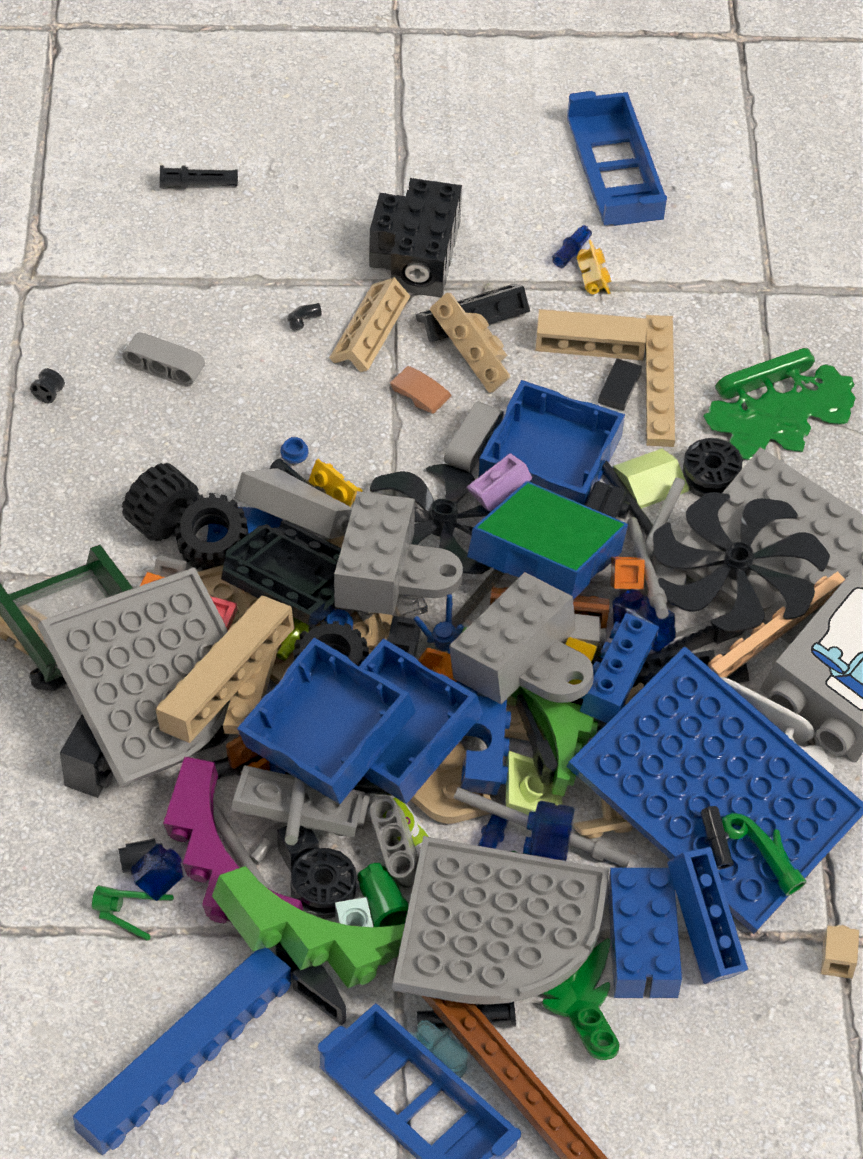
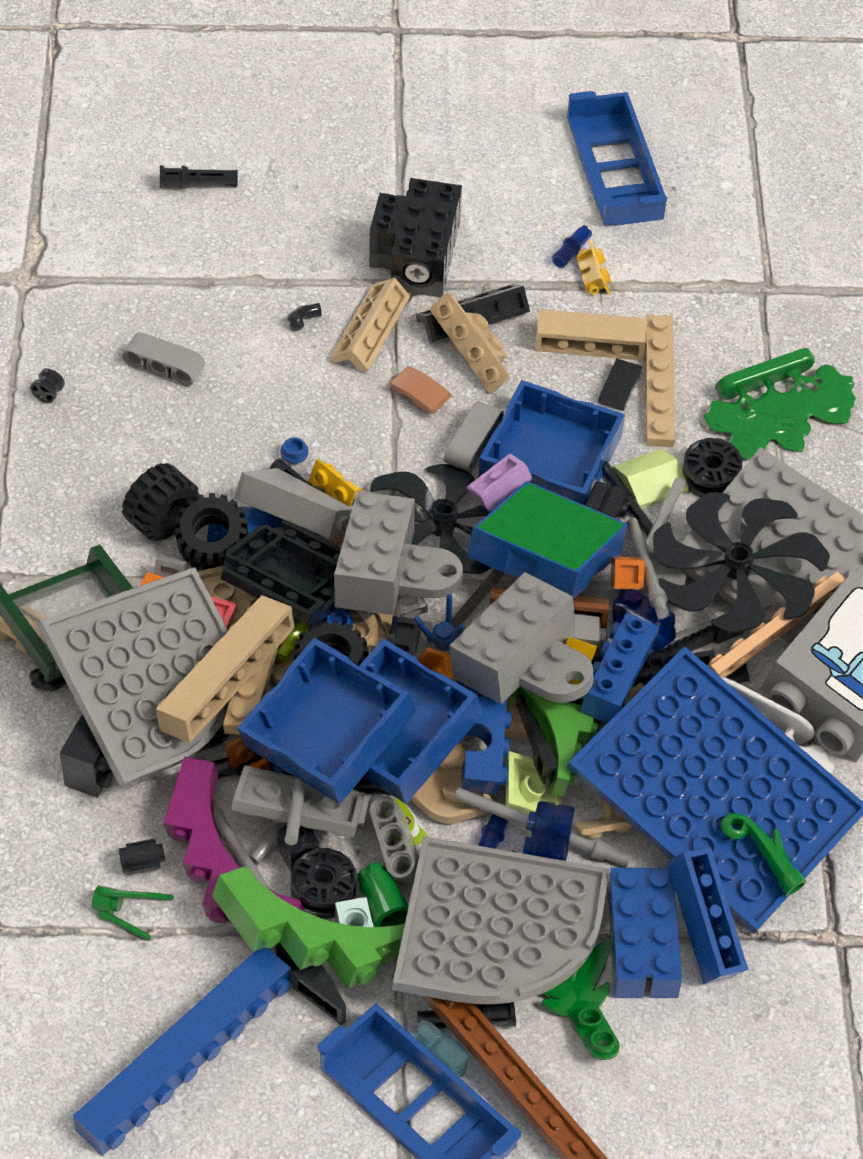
clear blue brick [131,843,184,901] -> none
black axle [700,806,734,870] -> none
tan brick [821,925,859,979] -> none

